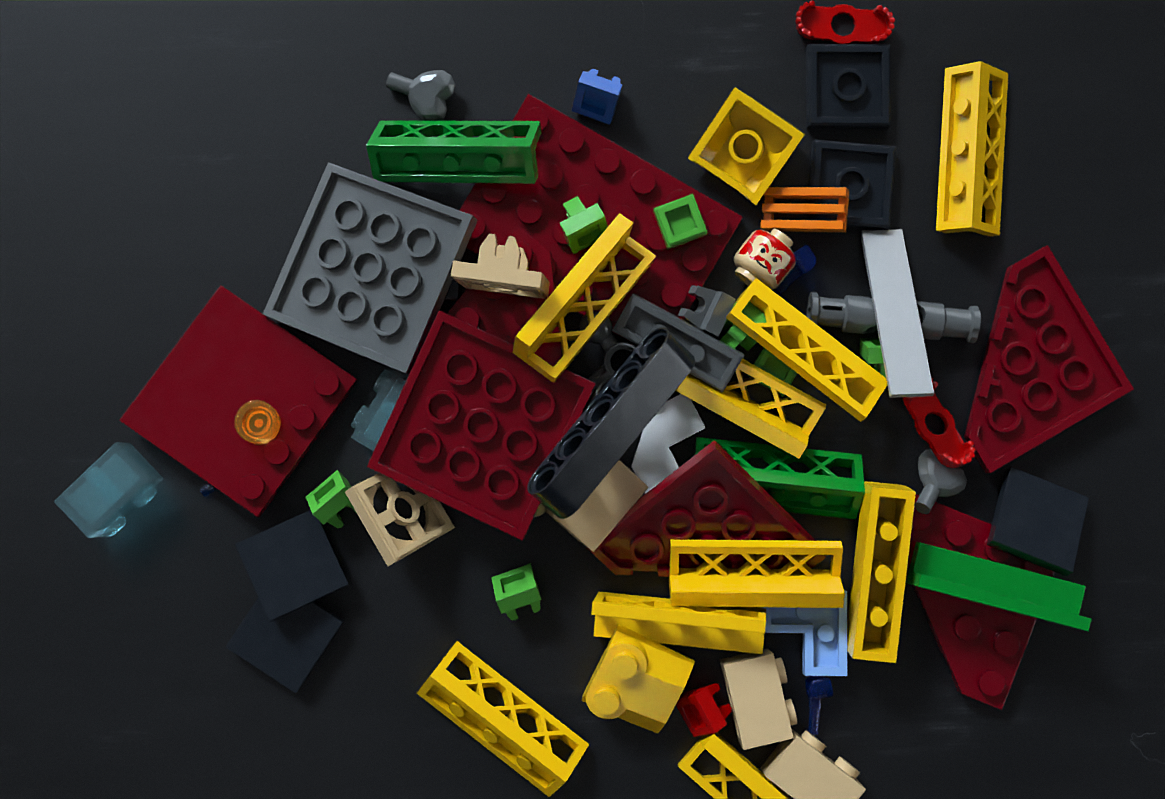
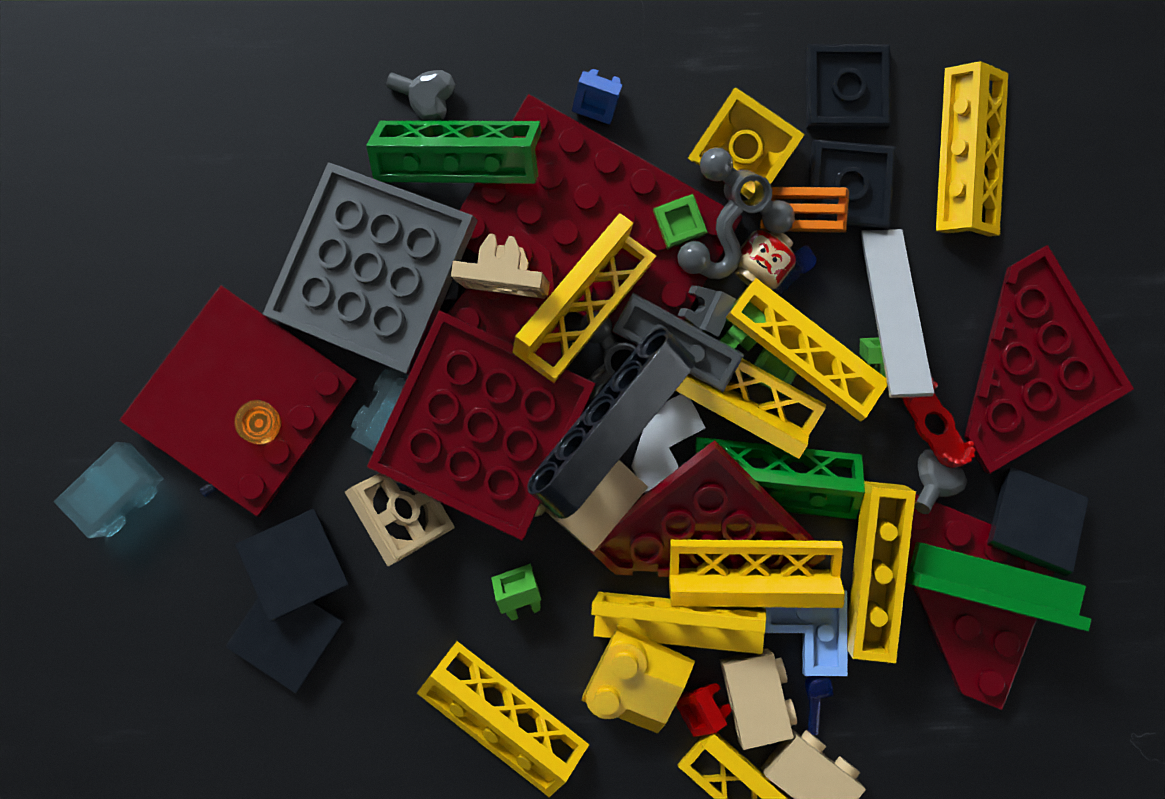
bright green tile [306,470,356,528] -> none
bright green tile [560,196,608,254] -> none
red piece [795,0,895,44] -> none
dark grey piece [806,292,981,343] -> none
none -> dark grey piece [678,147,795,279]

